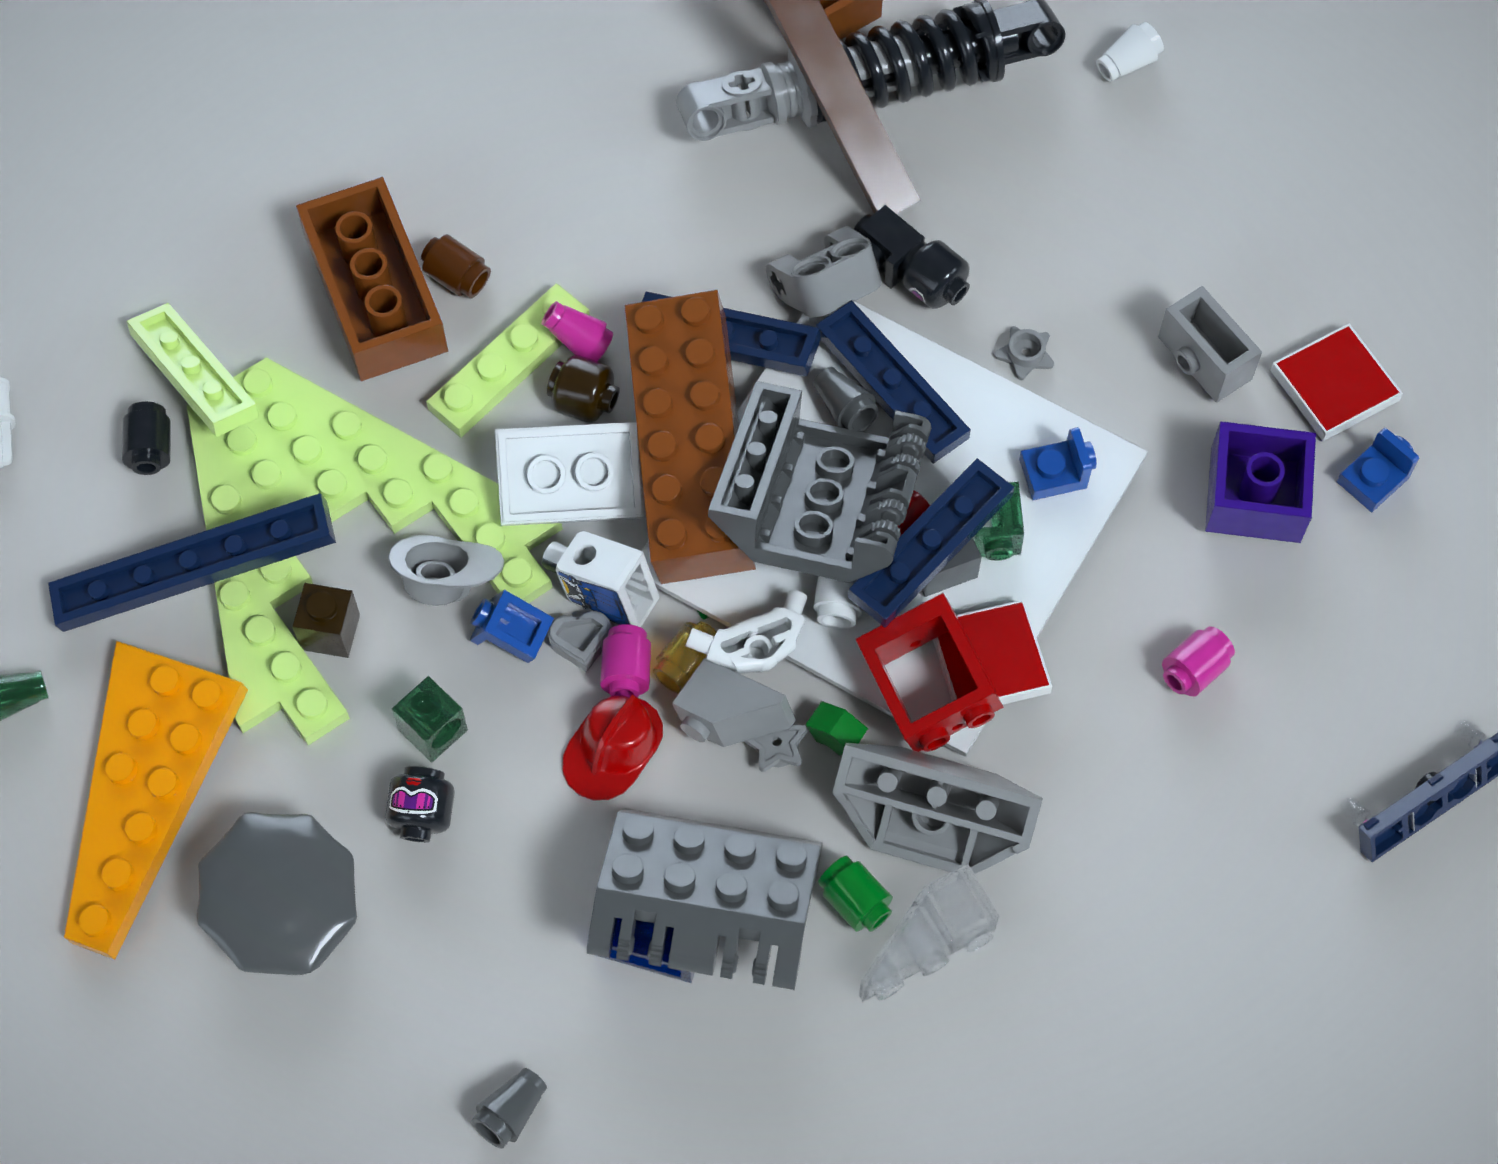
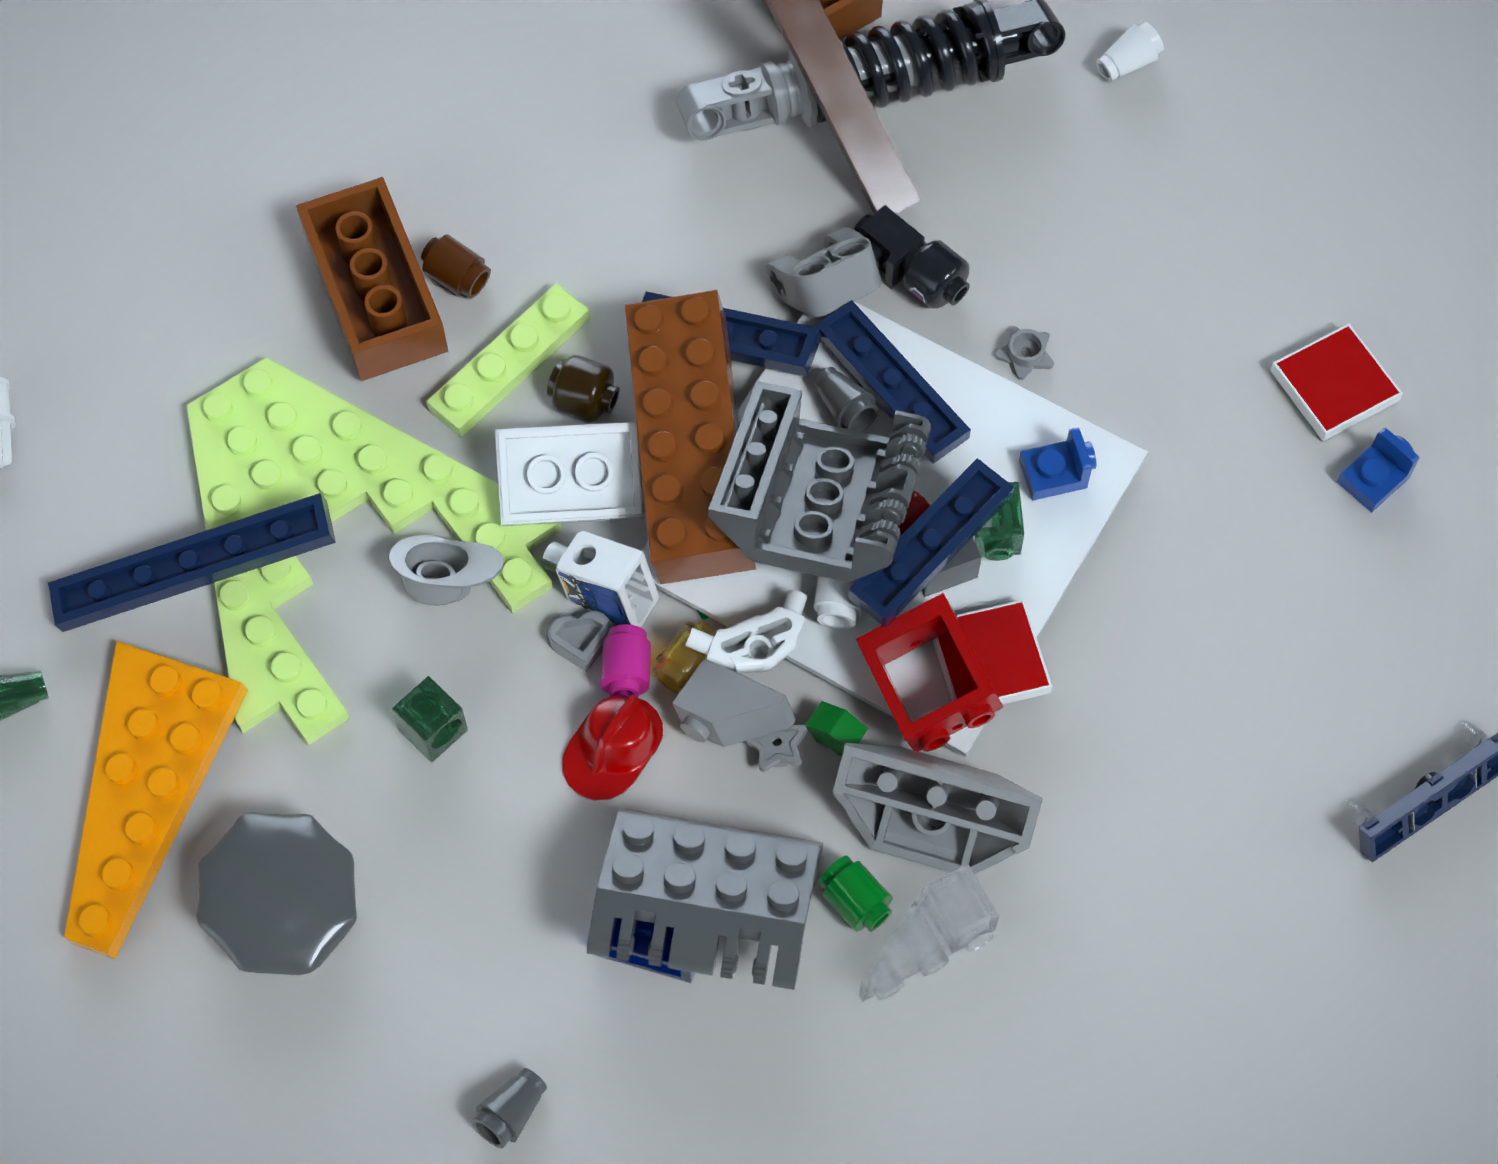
black brick [122,401,171,475] -> none
yellowish green plate [127,303,259,437] -> none
dark brown brick [292,583,360,658] -> none
black head [385,766,455,843] -> none
blue bracket [470,589,554,663] -> none
dark pink cone [541,301,613,362] -> none
light grey brick [1158,286,1262,403] -> none
dark pink brick [1162,626,1235,697] -> none
dark purple brick [1205,421,1316,543] -> none

